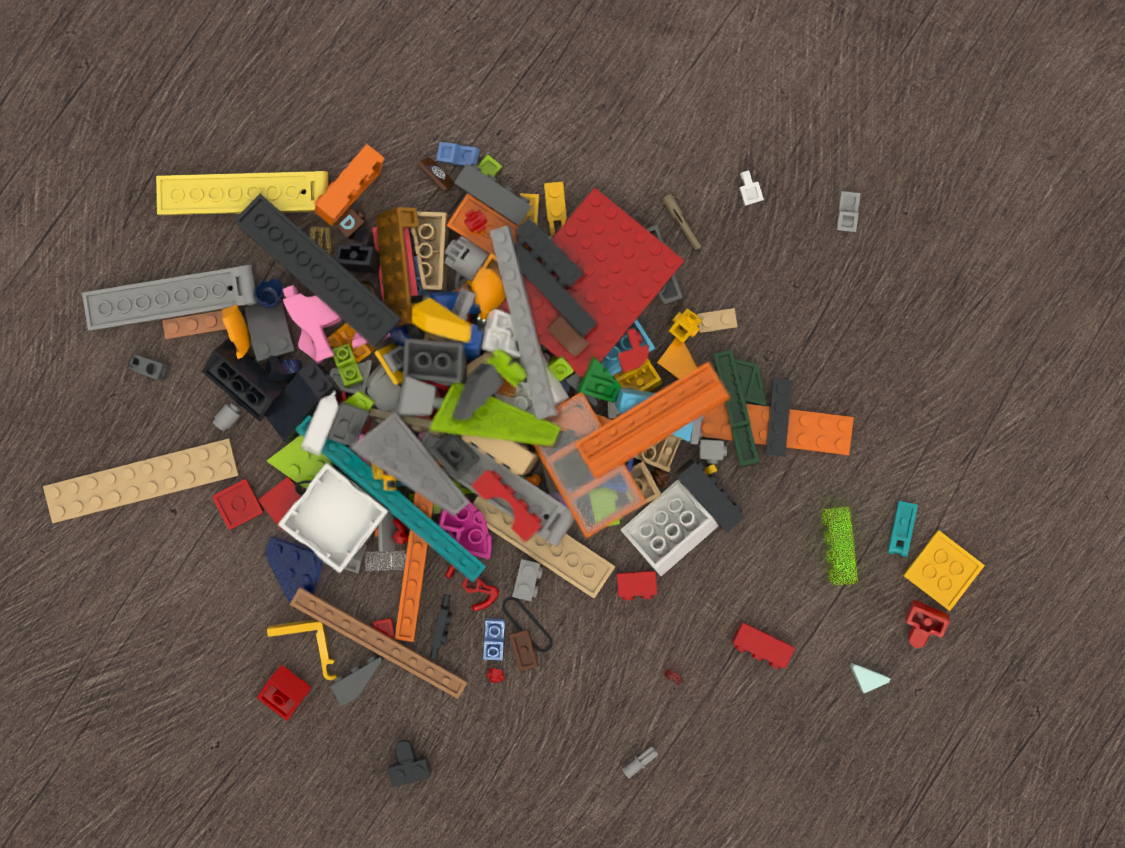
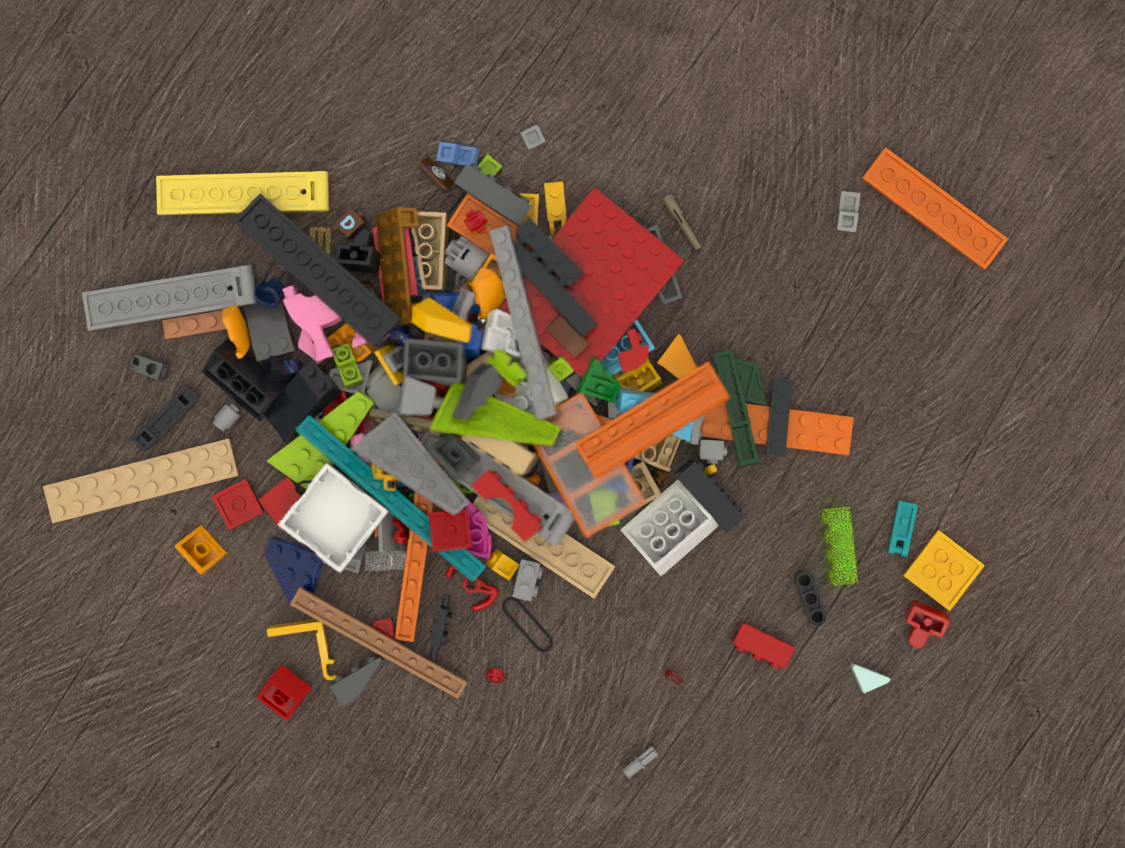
white piece [301,392,339,456] -> none
orange wedge [314,144,385,226] -> none
dark grey plate [328,401,369,446] -> none
black brick [388,740,431,787] -> none
medium blue slope [483,618,505,660] -> none
reddish brown plate [509,629,539,671] -> none
red brick [616,570,657,600] -> none
yellow brick [669,308,702,343] -> none
tan plate [696,308,737,333] -> none
white plate [739,170,764,206] -> none
none -> black slope [131,385,200,453]
none -> light orange slope [174,525,227,575]
none -> red plate [428,509,472,552]
none -> yellow bracket [486,549,520,580]
none -> light grey plate [520,125,546,151]
none -> black beam [794,571,826,626]
none -> orange plate [862,147,1008,270]

